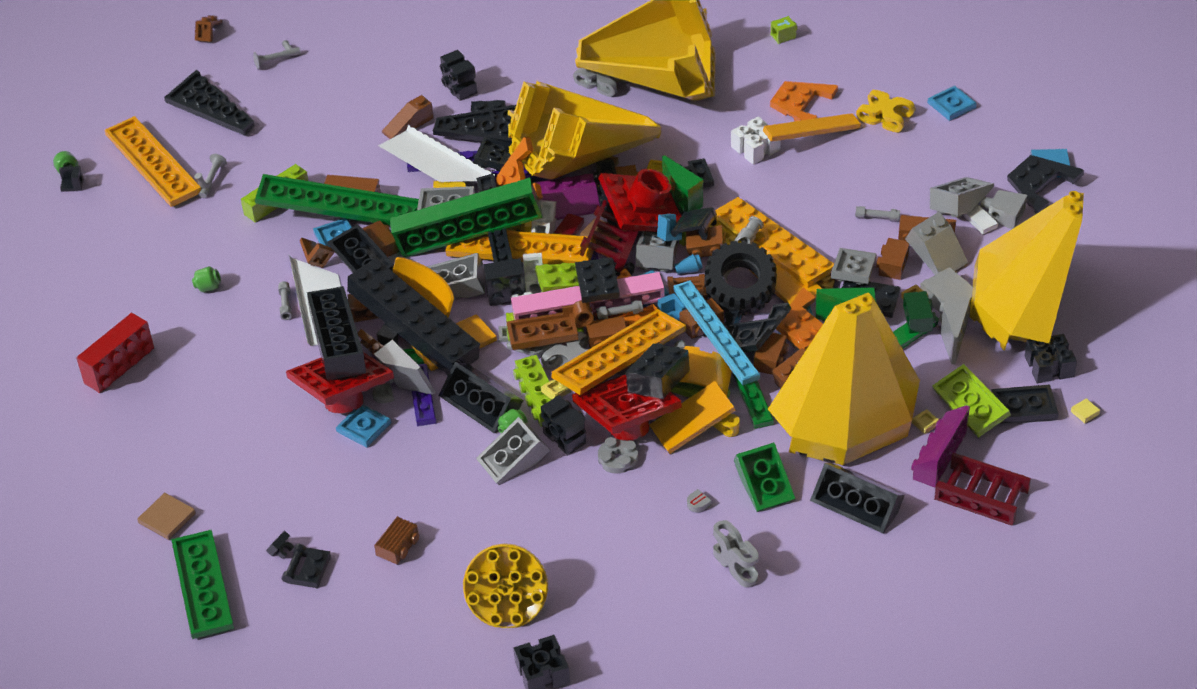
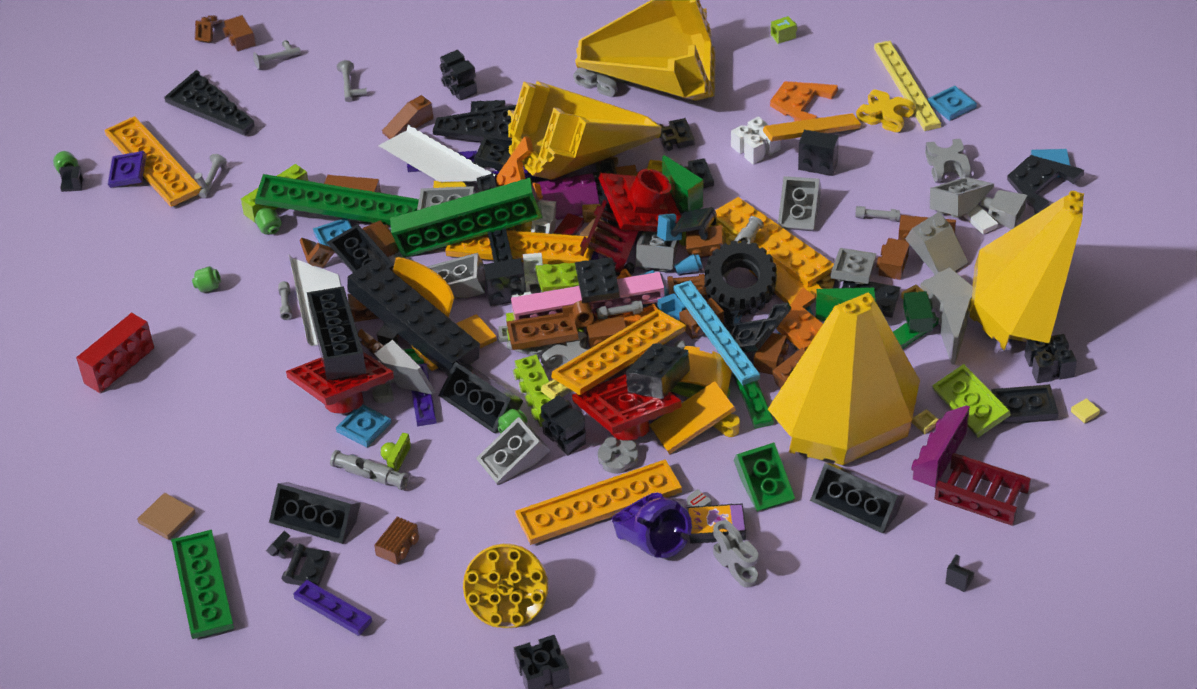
none -> dark purple tile [108,151,147,188]
none -> dark orange brick [223,15,256,52]
none -> bright green head [255,208,282,235]
none -> black slope [269,482,361,544]
none -> dark purple plate [293,580,372,636]
none -> light grey piece [330,450,409,490]
none -> light grey piece [337,60,367,102]
none -> lime tile [380,432,411,472]
none -> light orange plate [515,459,682,545]
none -> pearl gold plate [582,204,601,223]
none -> dark purple piece [612,492,692,558]
none -> black plate [659,118,695,151]
none -> piece [687,503,746,544]
none -> light grey slope [778,176,821,231]
none -> black brick [798,129,839,176]
none -> light yellow tile [874,41,941,131]
none -> light grey piece [925,139,970,182]
none -> black panel [945,554,975,592]

